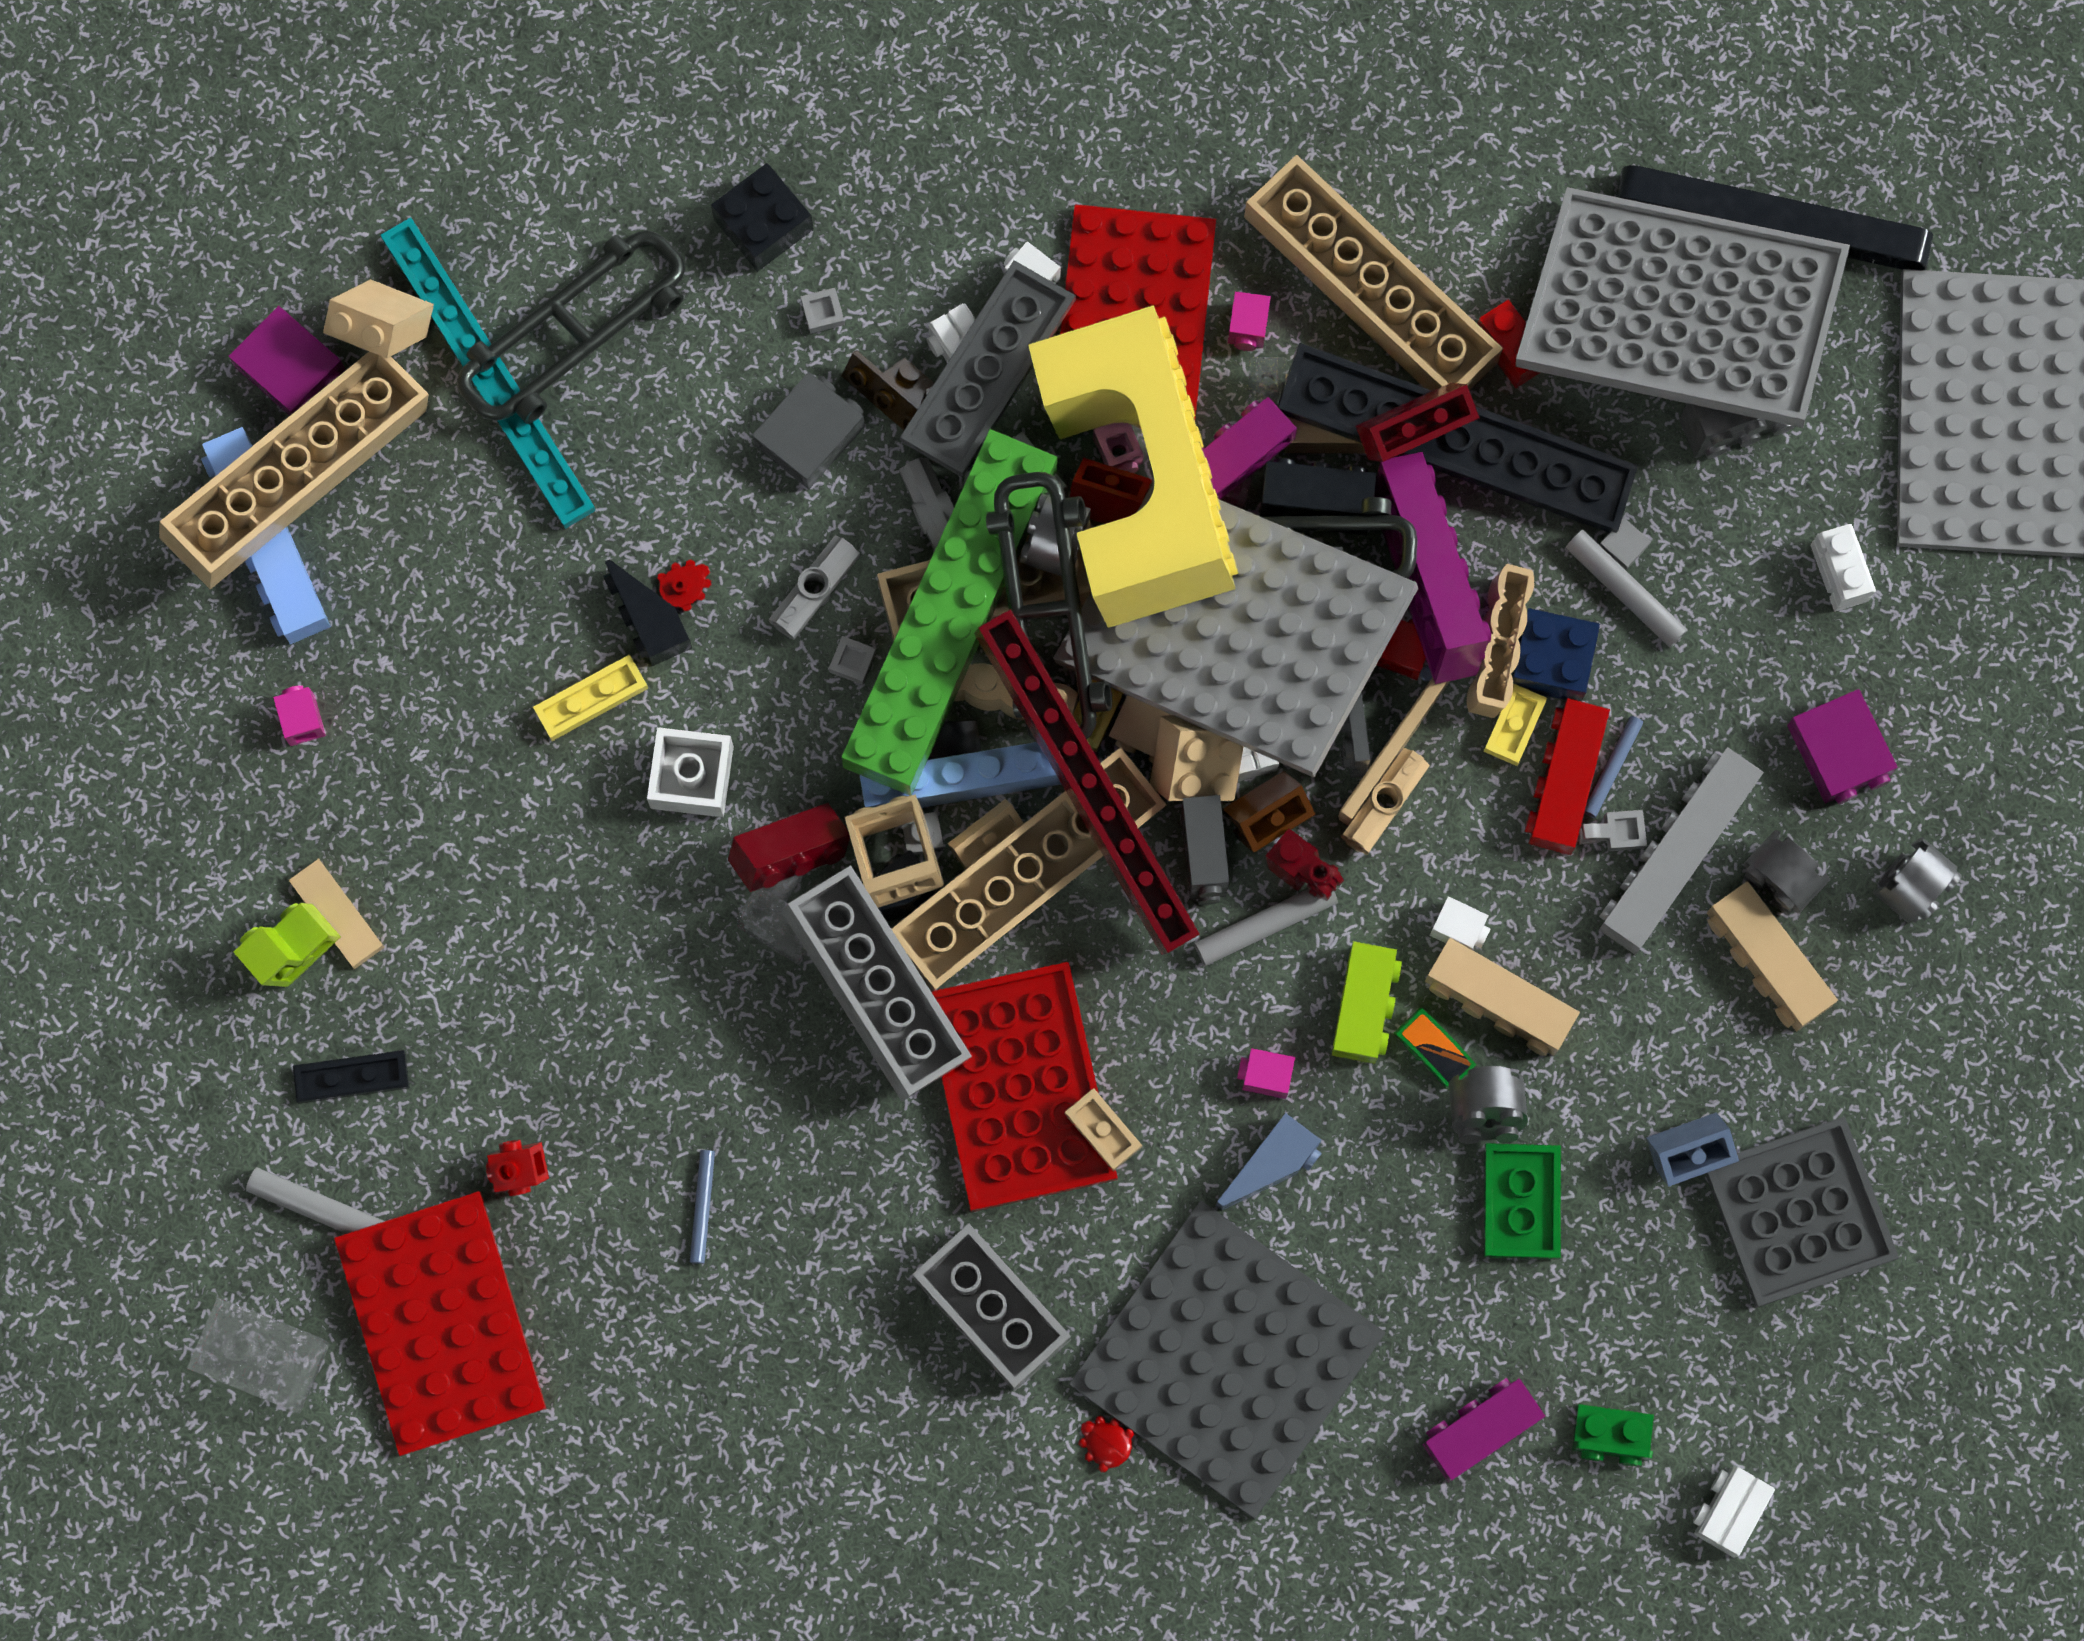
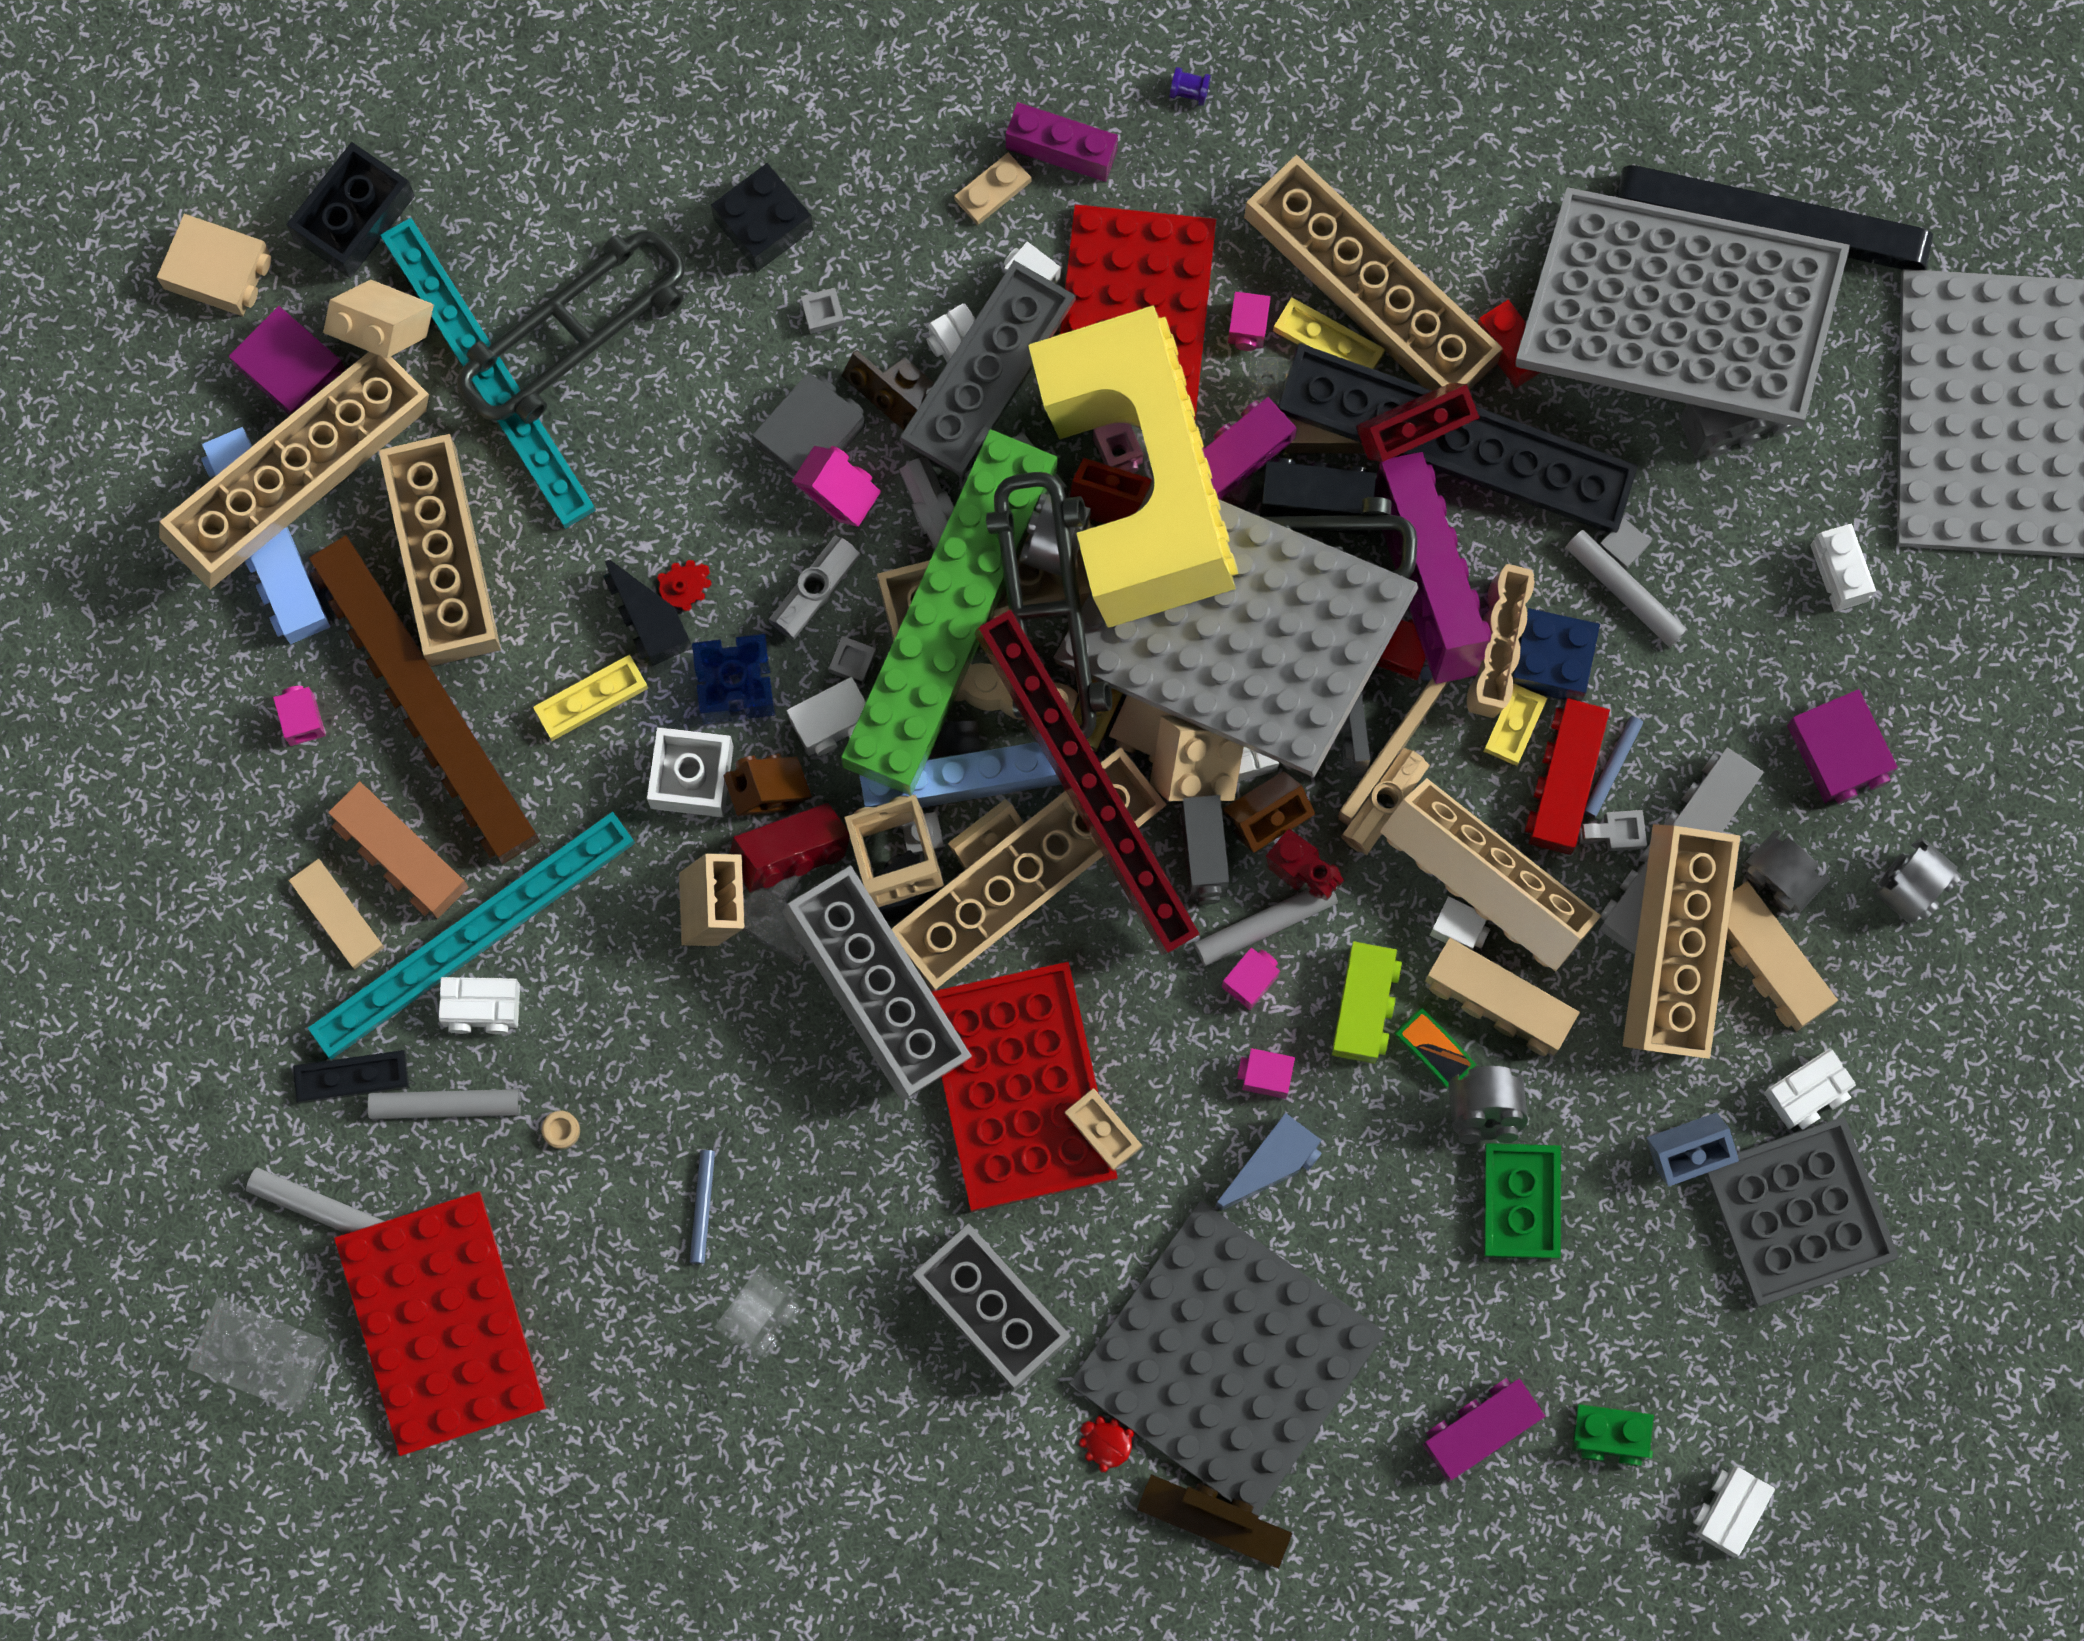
lime brick [233,903,341,987] -> none
red brick [486,1139,549,1196] -> none
none -> tan brick [157,214,271,316]
none -> black brick [286,142,415,279]
none -> teal plate [308,812,635,1060]
none -> reddish brown brick [309,535,540,864]
none -> nougat brick [328,781,469,919]
none -> light grey piece [368,1089,521,1119]
none -> tan brick [379,434,501,667]
none -> white brick [439,977,520,1034]
none -> tan tile [542,1111,580,1149]
none -> tan brick [679,854,744,946]
none -> clear blue brick [692,634,776,725]
none -> clear brick [714,1266,801,1362]
none -> reddish brown brick [723,754,812,816]
none -> white brick [787,677,866,756]
none -> dark pink brick [792,445,881,527]
none -> tan plate [954,152,1031,225]
none -> magenta brick [1006,102,1118,182]
none -> dark brown bracket [1137,1474,1293,1569]
none -> dark purple bush [1169,67,1211,106]
none -> dark pink brick [1222,947,1280,1010]
none -> light yellow plate [1273,297,1385,370]
none -> tan brick [1380,778,1601,972]
none -> tan brick [1623,824,1740,1059]
none -> white brick [1764,1048,1856,1130]

